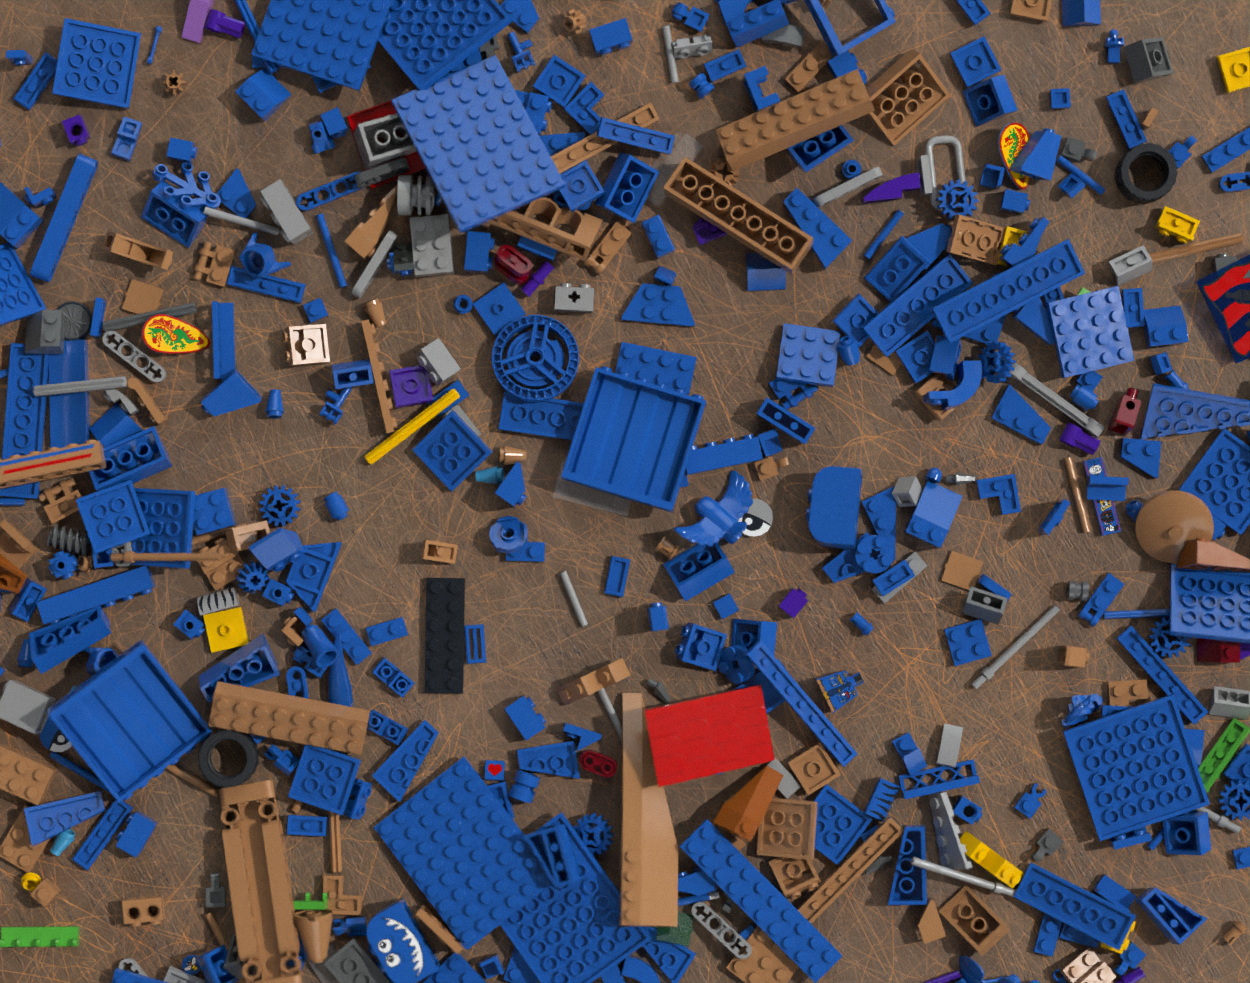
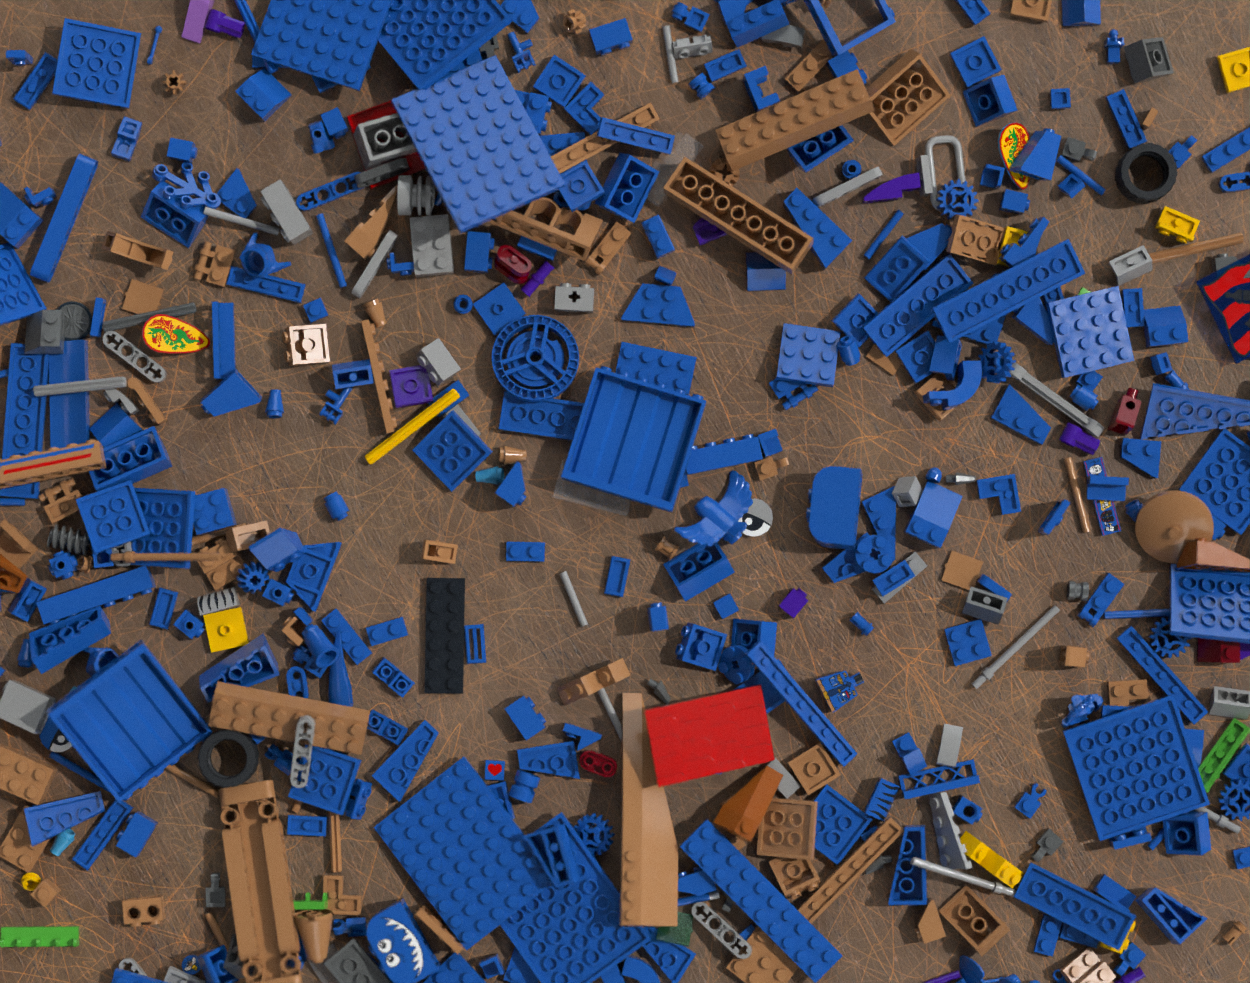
dark purple brick [62,114,91,146] -> none
blue gear [259,485,301,526] -> none
pearl dark grey plate [393,242,414,271] -> none
blue plate [489,516,528,553] -> none
blue brick [756,398,816,445] -> none
none -> blue tile [149,587,179,630]
none -> light grey beam [290,715,315,788]

